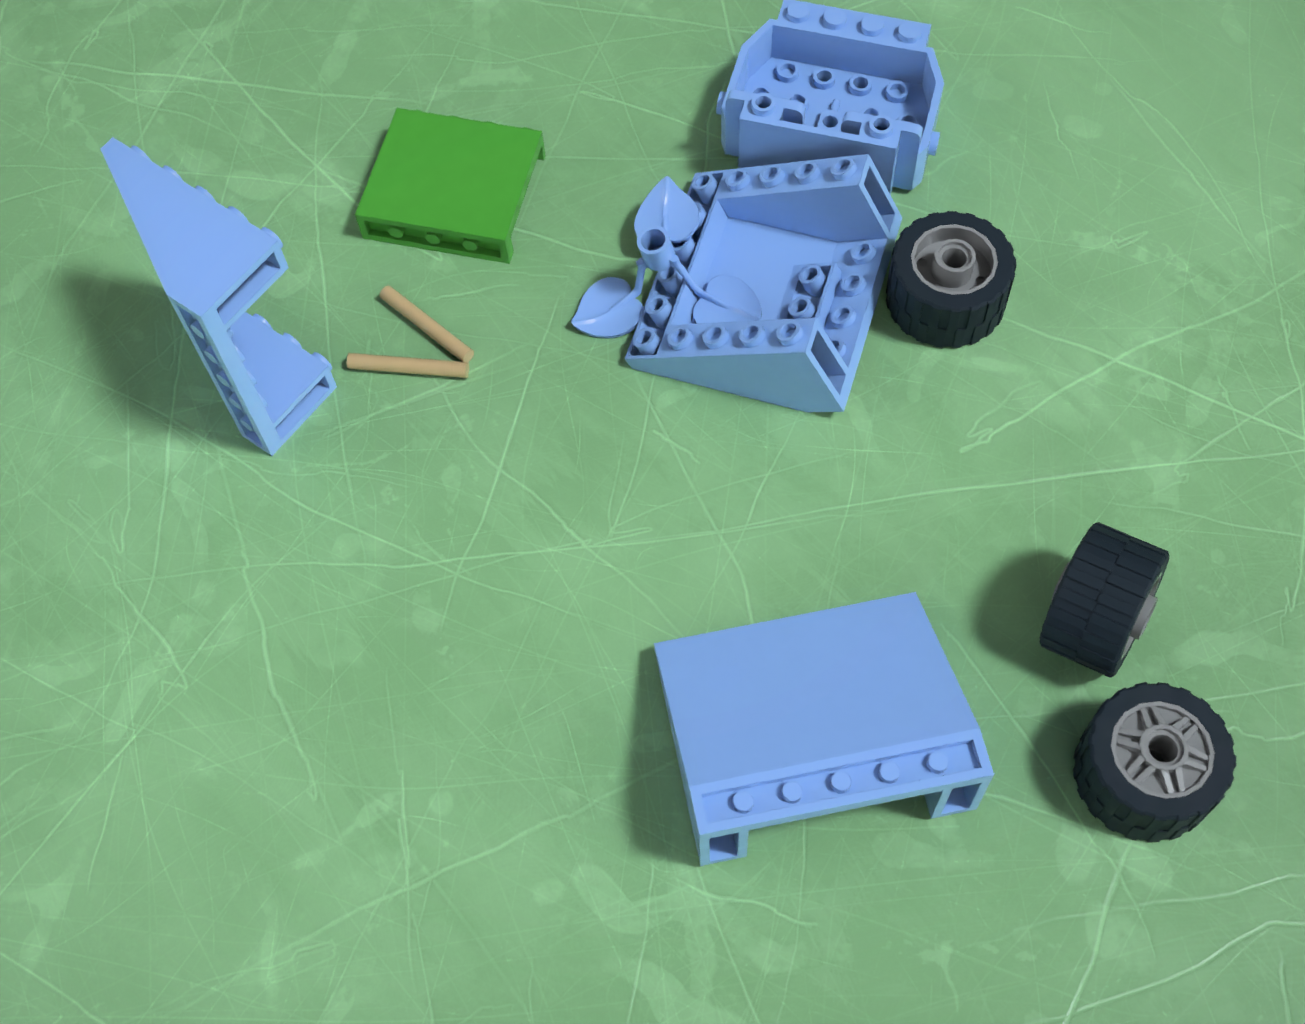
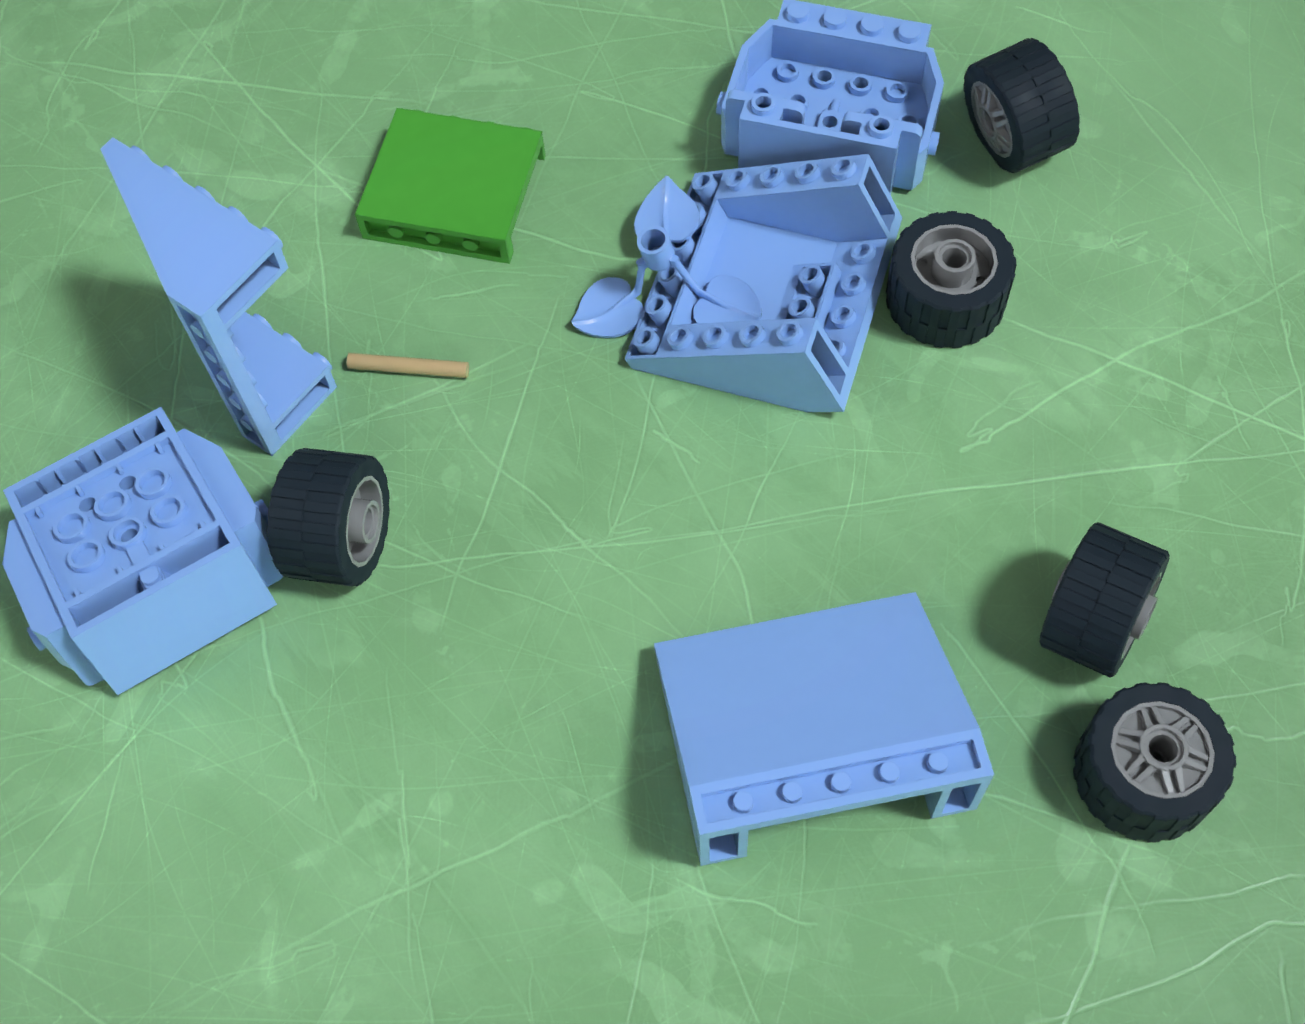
tan bar [380,285,474,362] -> none
none -> light blue piece [2,407,283,695]
none -> black wheel [267,448,390,587]
none -> black wheel [963,38,1080,173]

